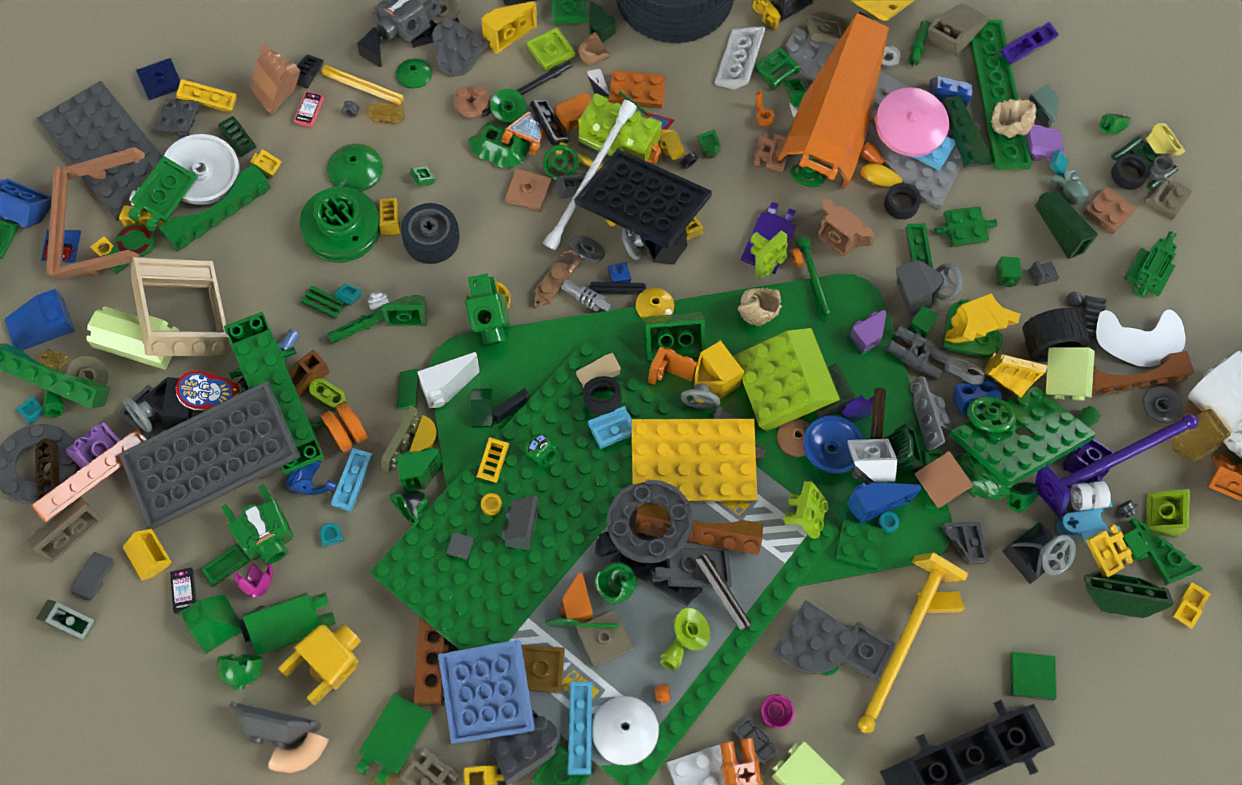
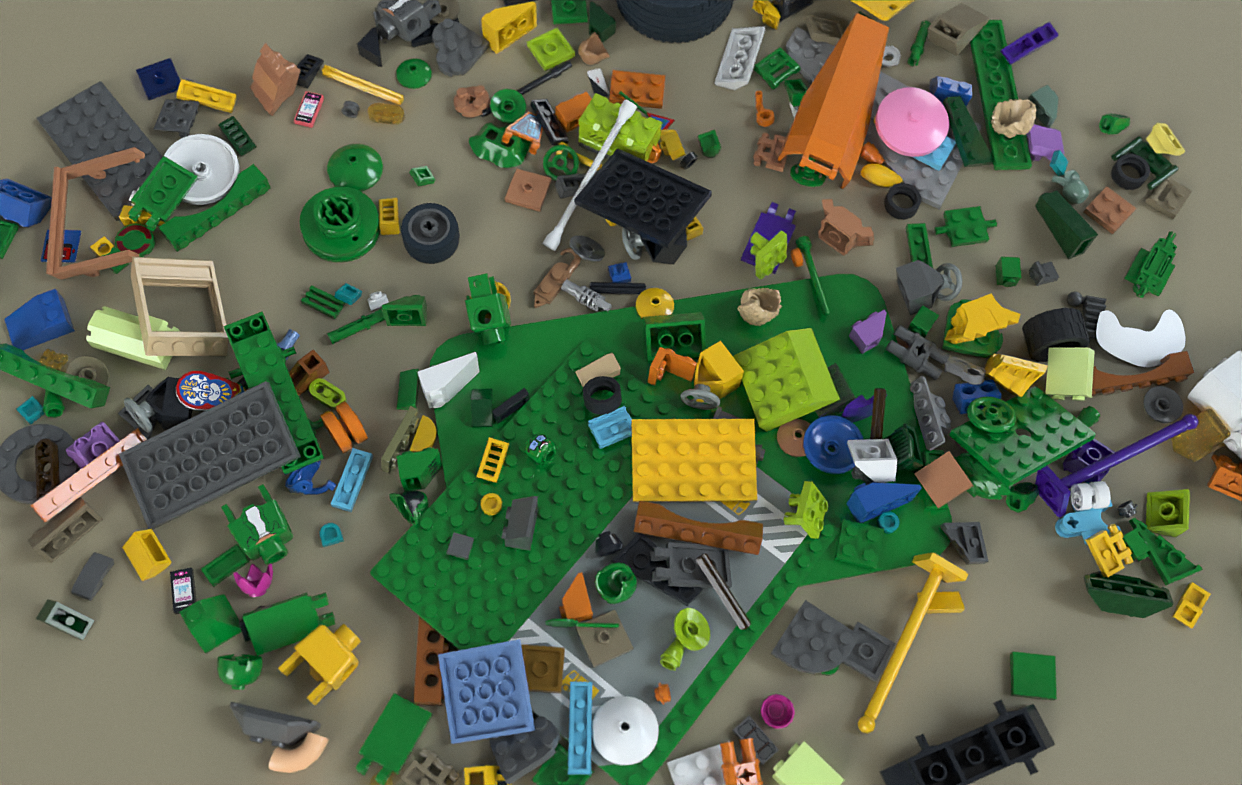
yellow bracket [250,149,282,178] -> none
dark grey plate [607,480,693,563] -> none
black piece [1002,522,1076,584] -> none
dark grey wheel [1149,155,1174,181] -> none

